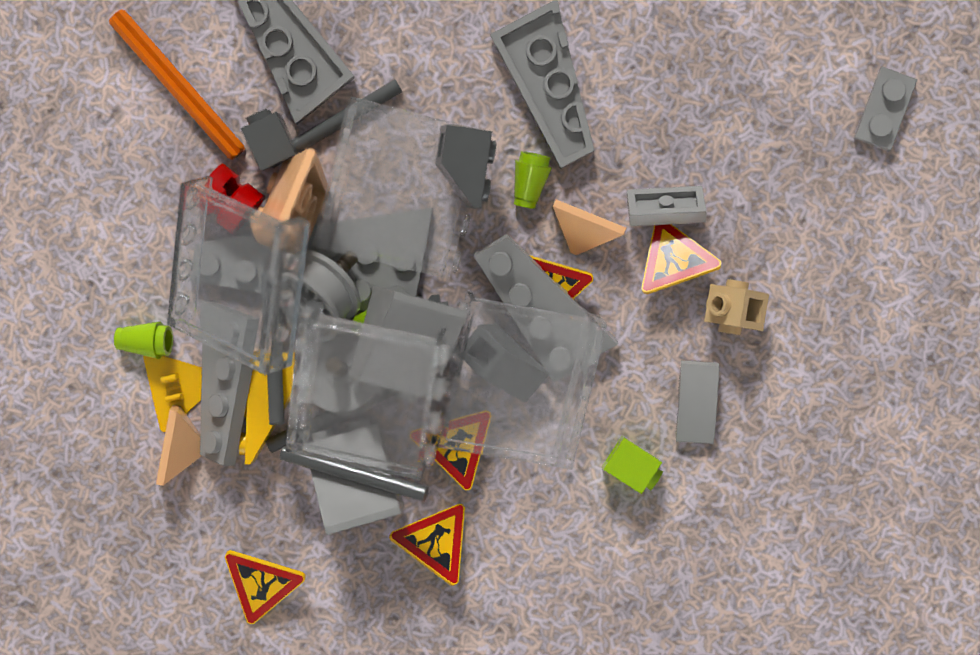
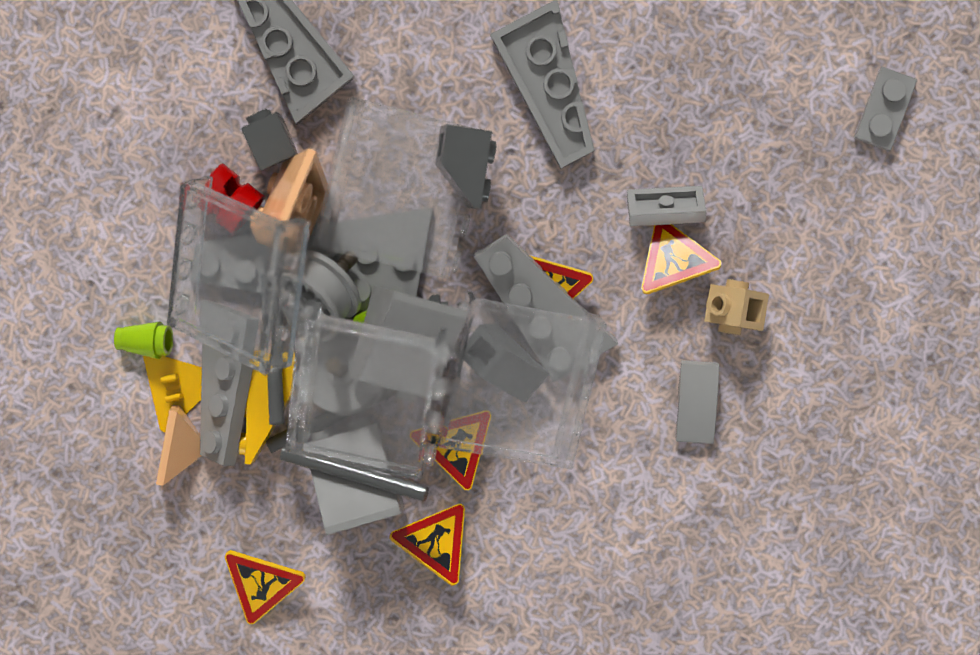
orange axle [109,9,245,160] -> none
dark grey bar [272,79,402,169] -> none
lime cone [514,151,552,209] -> none
light nougat slope [552,200,626,255] -> none
lime brick [602,436,663,494] -> none

